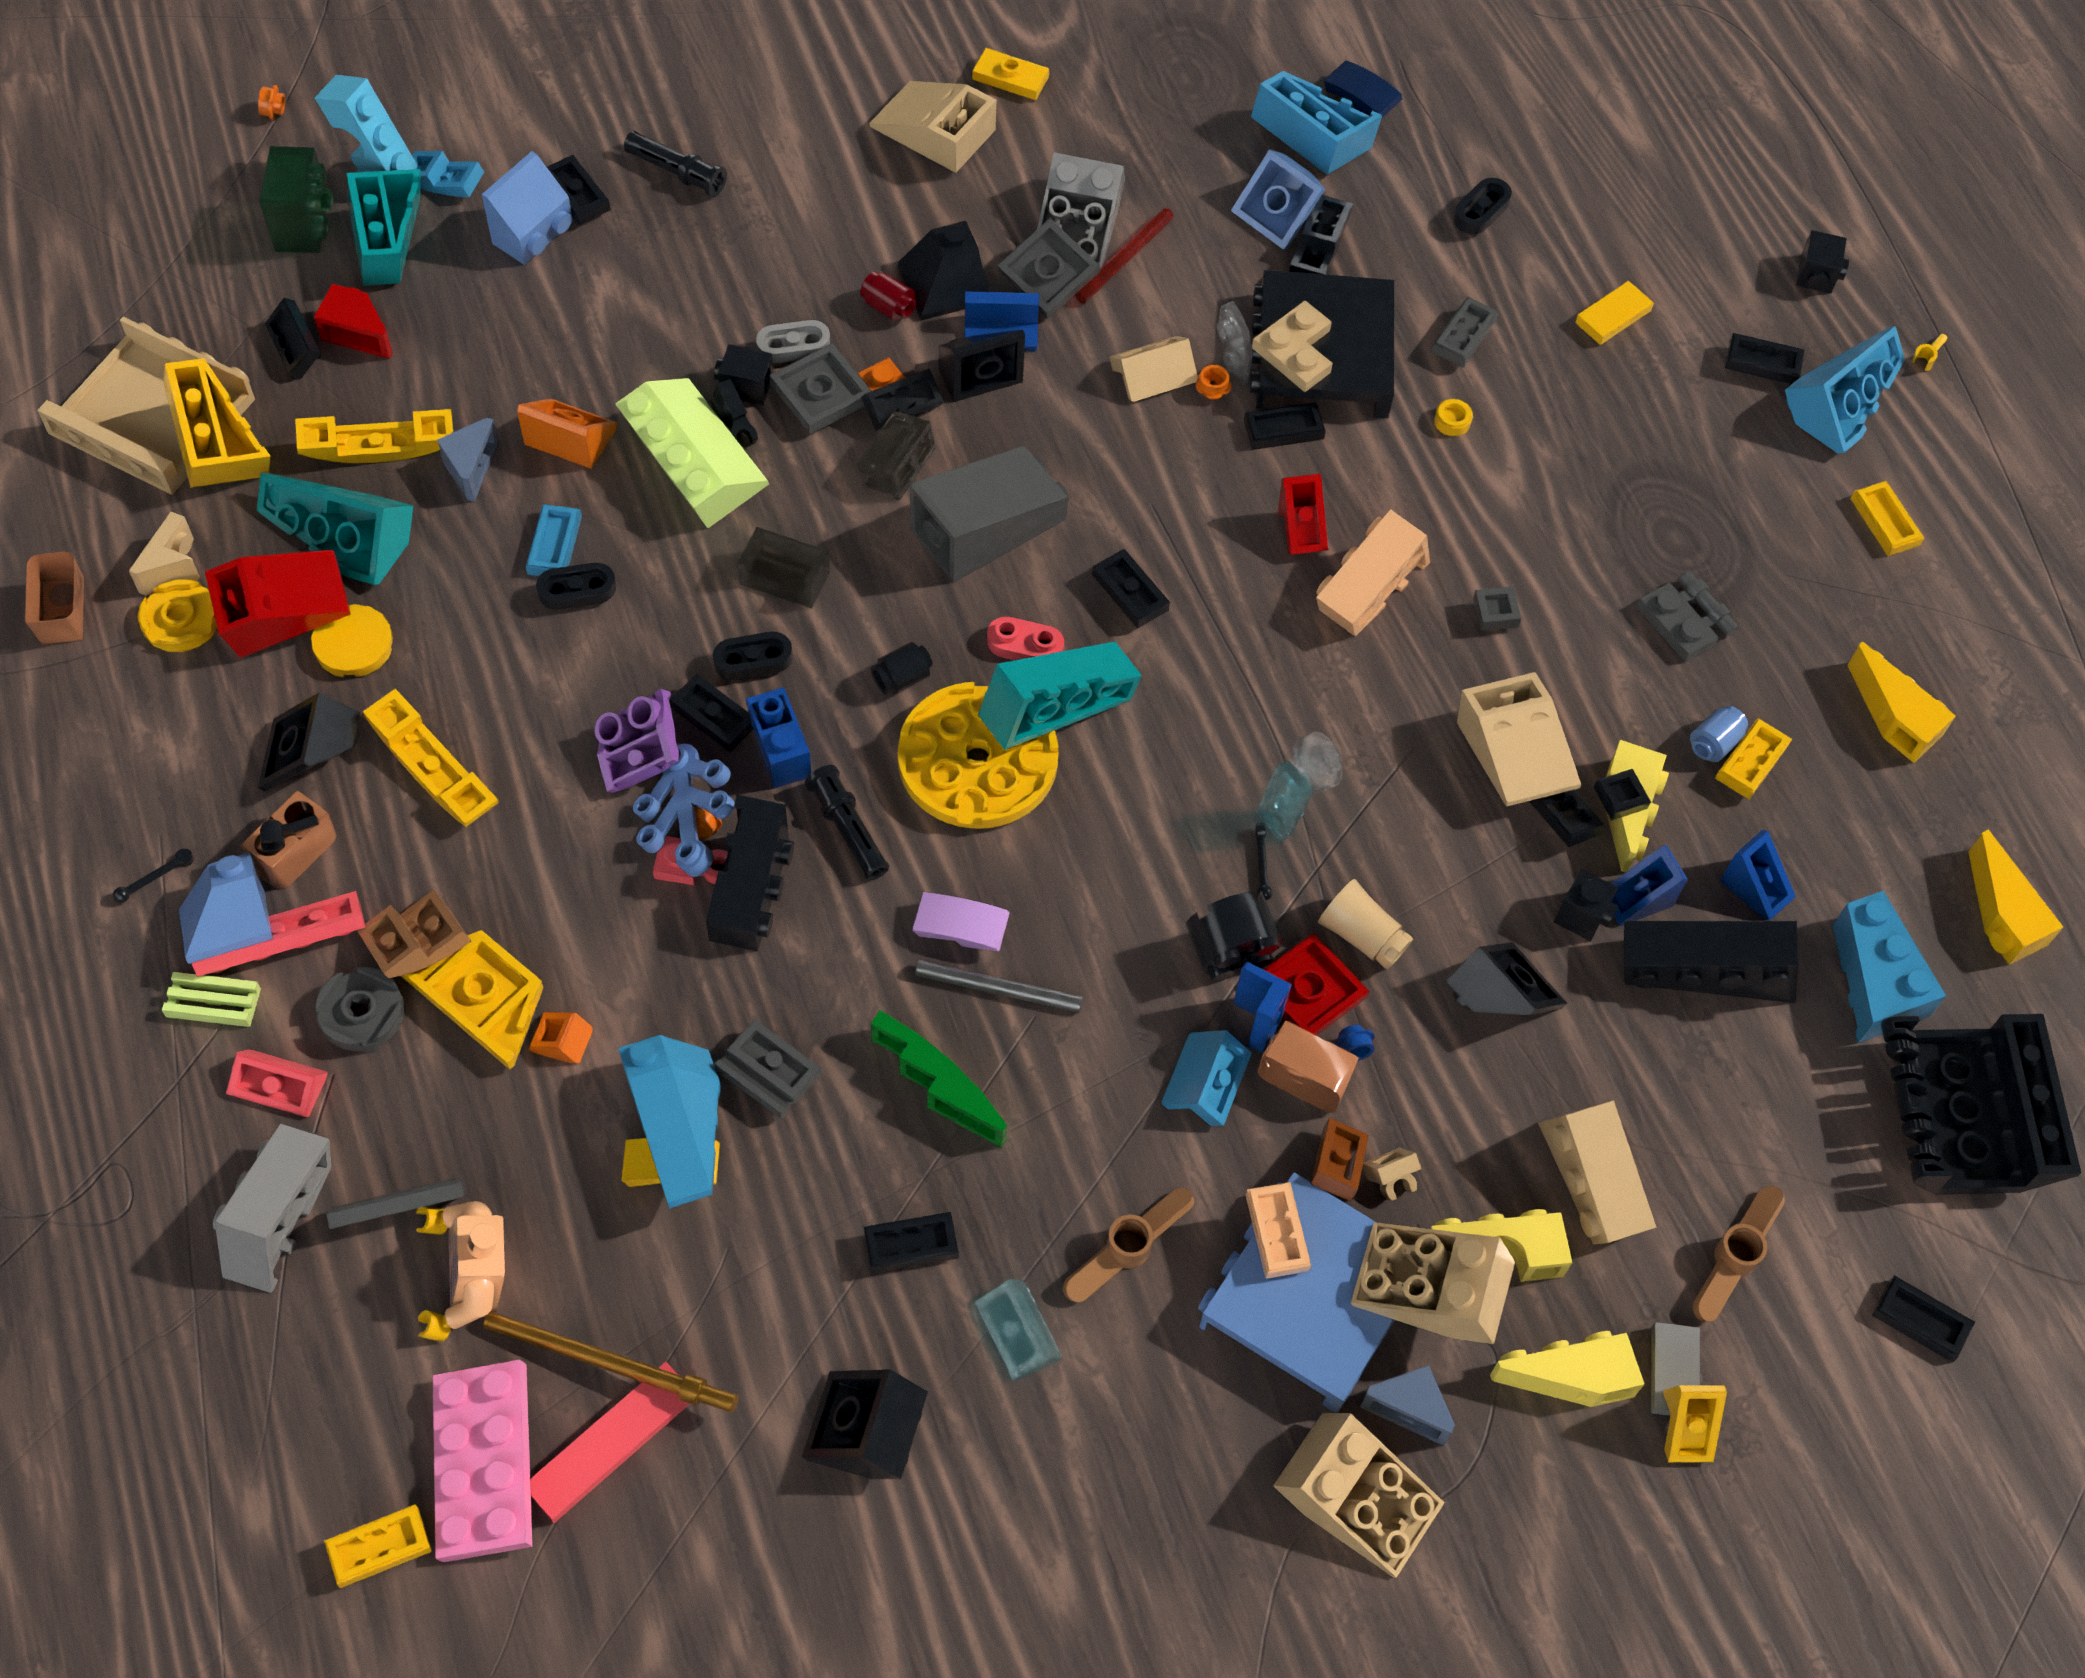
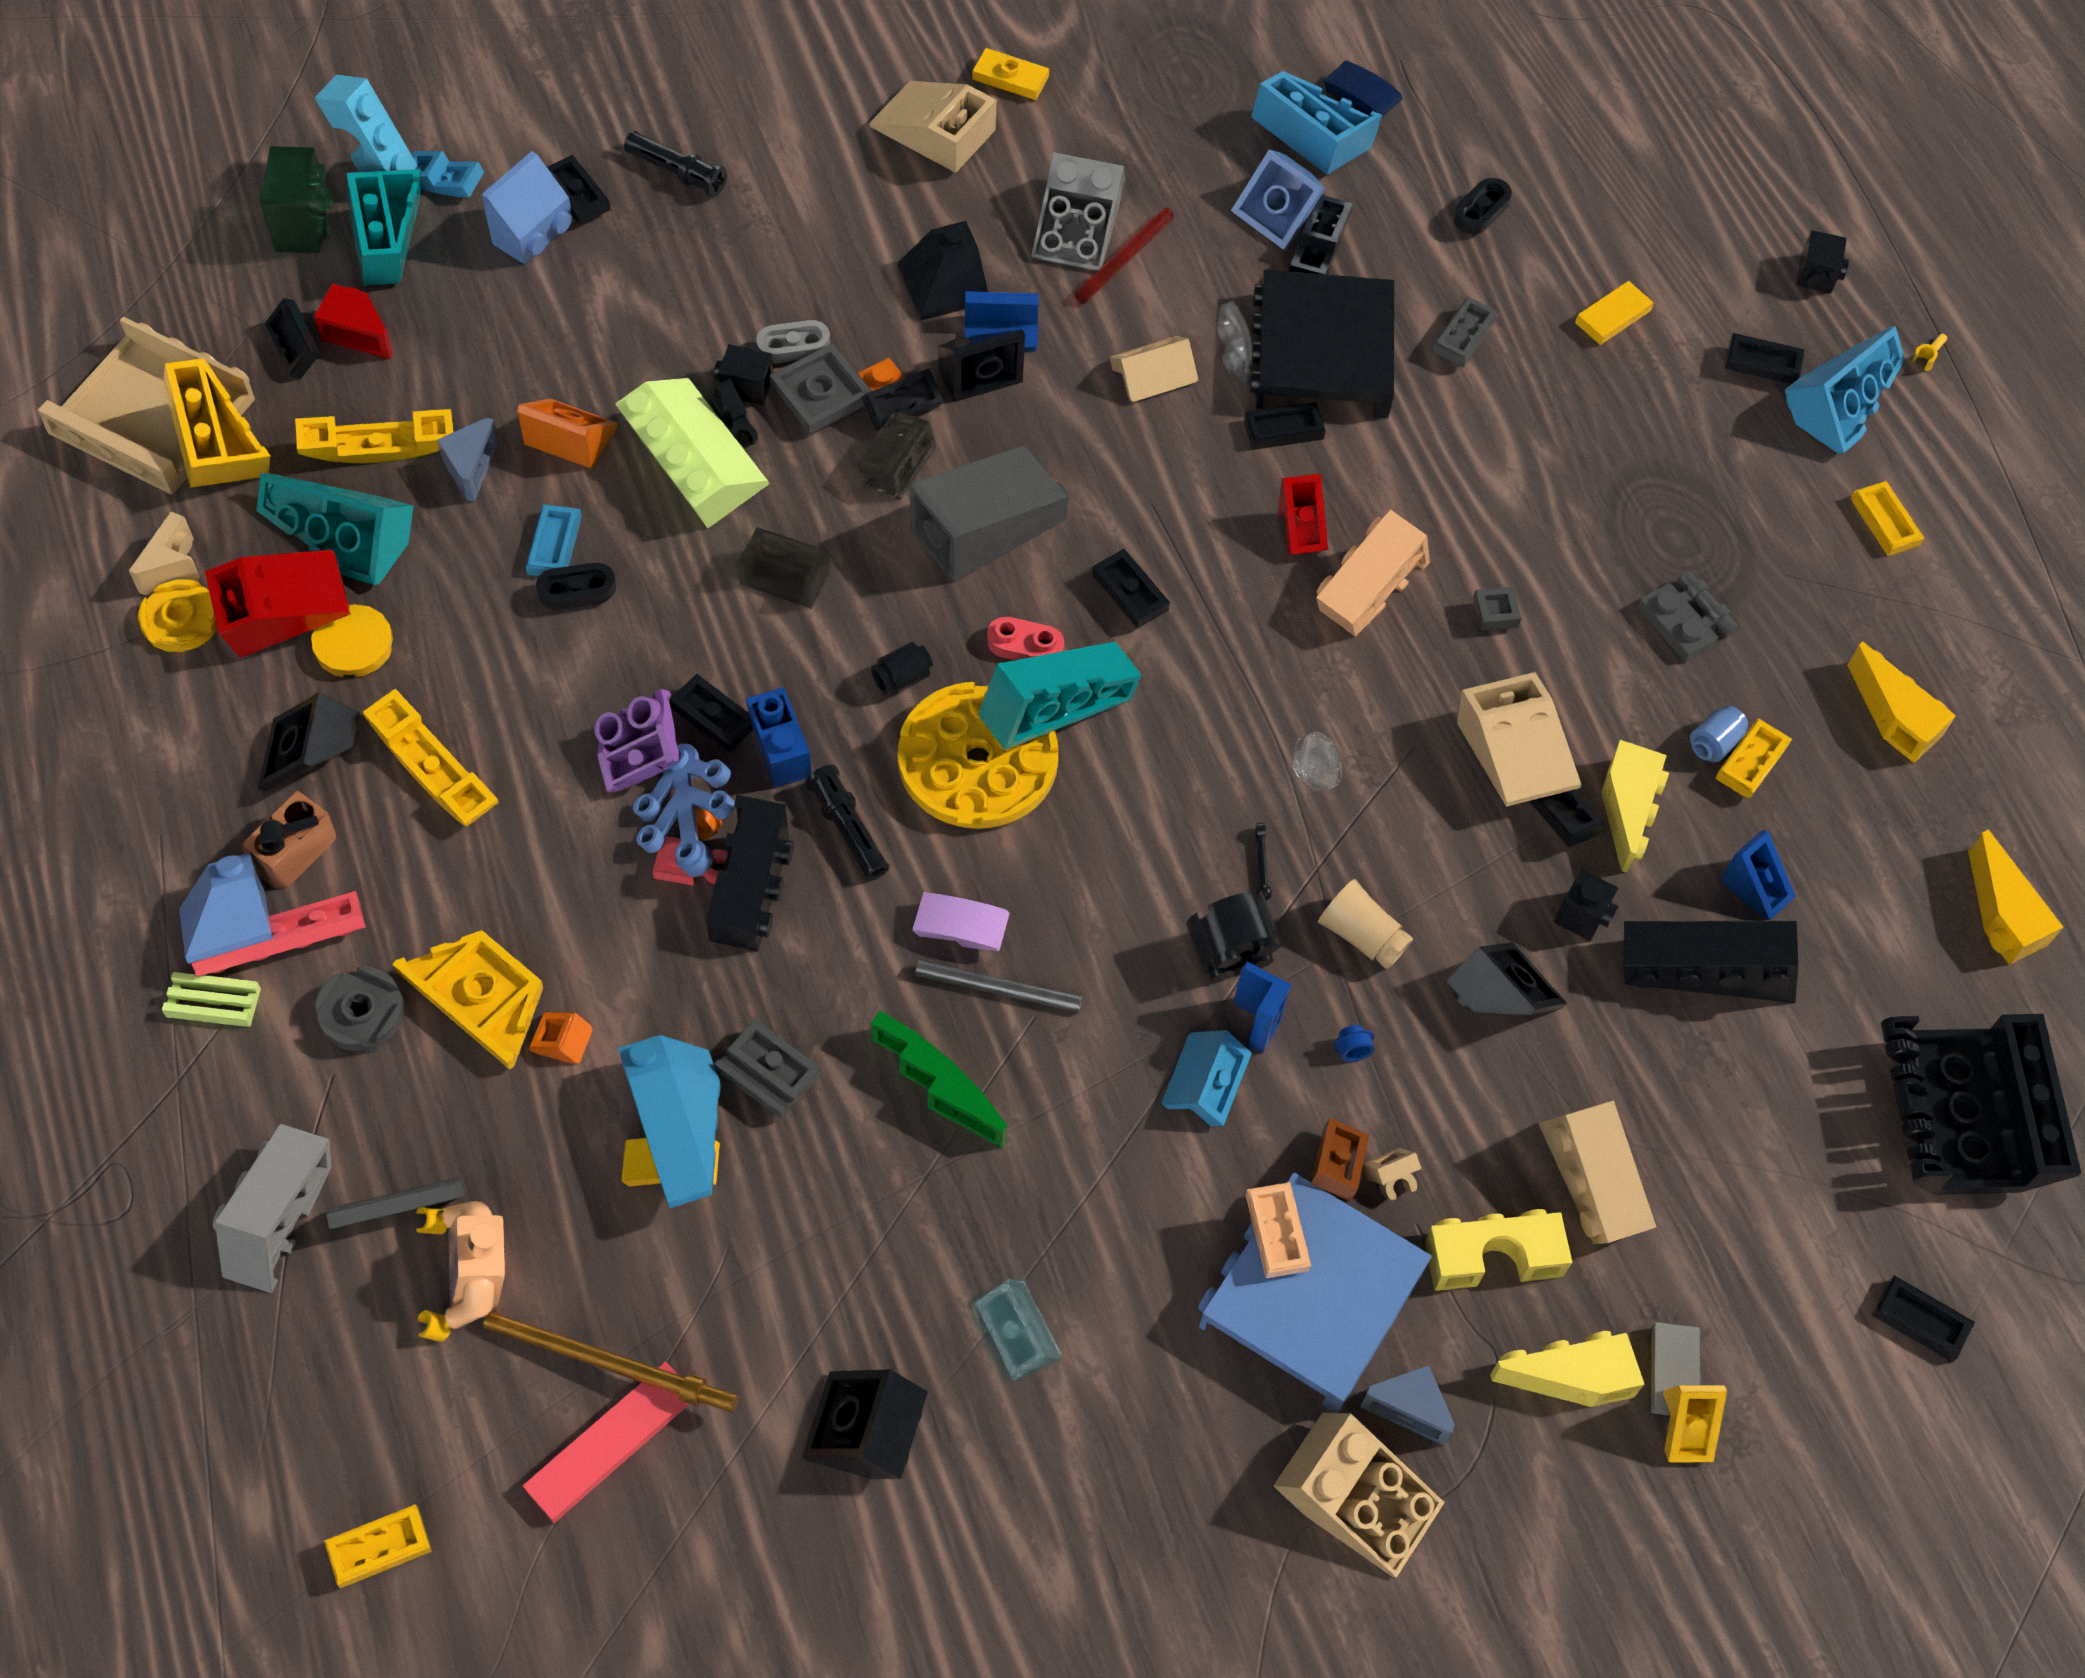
nougat piece [25,552,84,645] -> none
black hinge [113,848,194,903] -> none
coral slope [226,1049,328,1117] -> none
orange plate [258,85,286,121] -> none
medium nougat slope [357,889,471,978] -> none
bright pink plate [433,1359,532,1562] -> none
black plate [713,631,793,680] -> none
dark red brick [860,271,916,322] -> none
black plate [864,1212,959,1274] -> none
dark grey plate [997,218,1101,319] -> none
medium nougat piece [1063,1188,1195,1302] -> none
orange plate [1195,365,1232,400] -> none
tan plate [1252,300,1333,392] -> none
clear light blue plate [1256,760,1314,842] -> none
nougat piece [1258,1021,1359,1113] -> none
red tile [1264,932,1370,1036] -> none
tan slope [1351,1222,1515,1344] -> none
yellow tile [1434,399,1473,436] -> none
black tile [1593,768,1651,821] -> none
blue slope [1610,845,1688,925] -> none
medium nougat piece [1693,1186,1785,1321] -> none
dark azure wedge [1833,891,1946,1043] -> none

